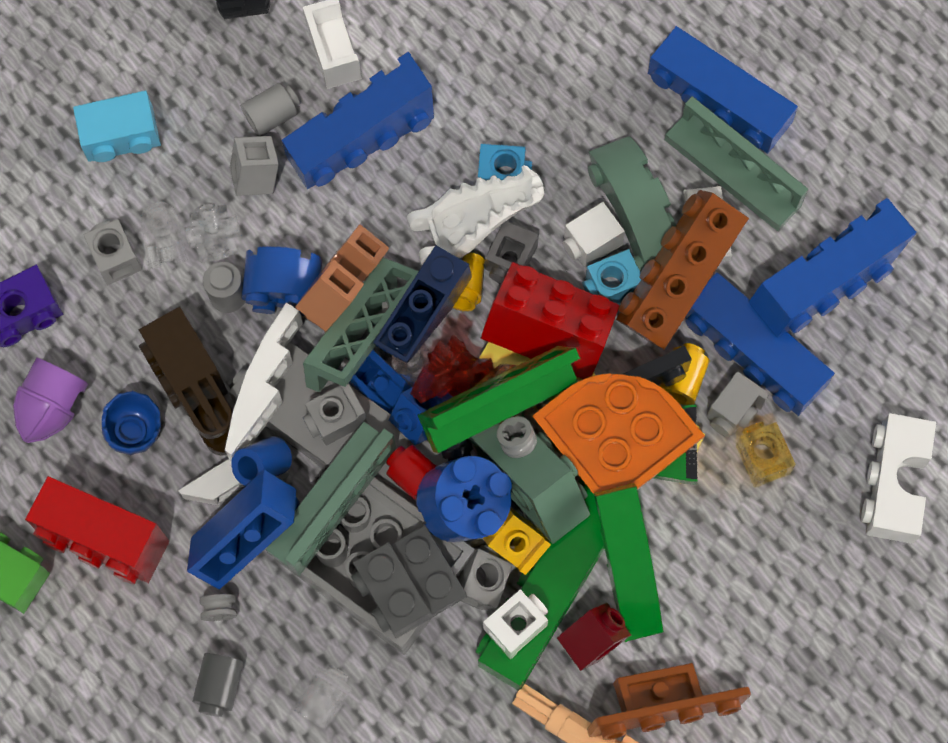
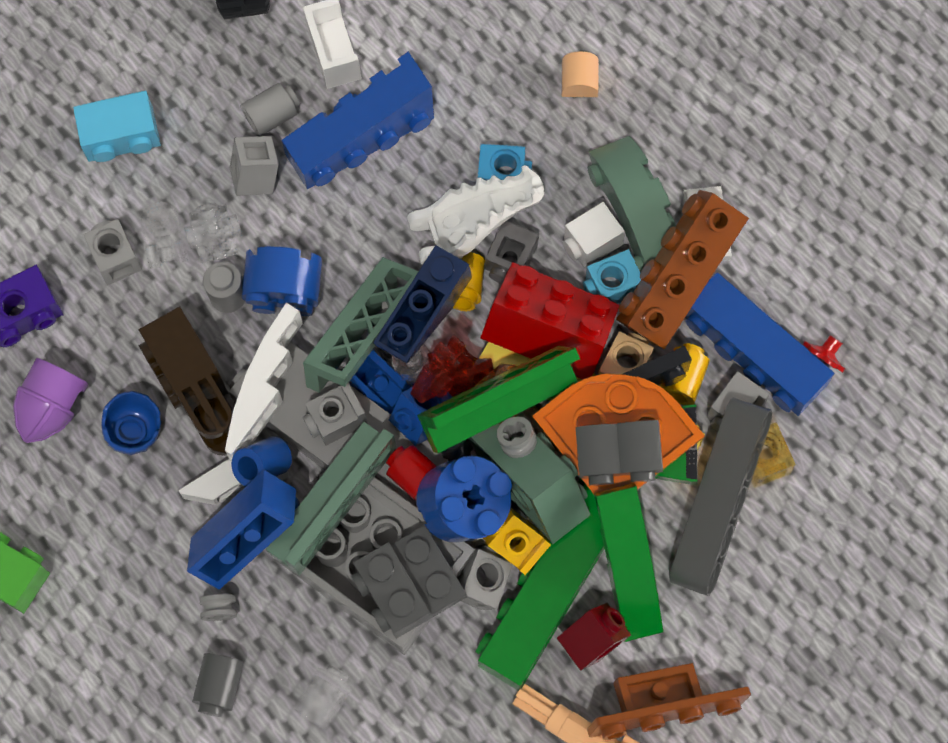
red brick [25,476,170,585] -> none
nougat arch [295,224,389,332] -> none
white brick [483,589,548,660] -> none
blue brick [648,26,798,154] -> none
sand green fence [664,96,808,231] -> none
blue wedge [749,198,917,338] -> none
white arch [861,413,936,544] -> none
none -> light nougat brick [561,51,599,97]
none -> dark grey brick [575,420,664,486]
none -> tan brick [598,331,654,375]
none -> dark grey beam [669,398,772,596]
none -> red plant [802,335,846,373]

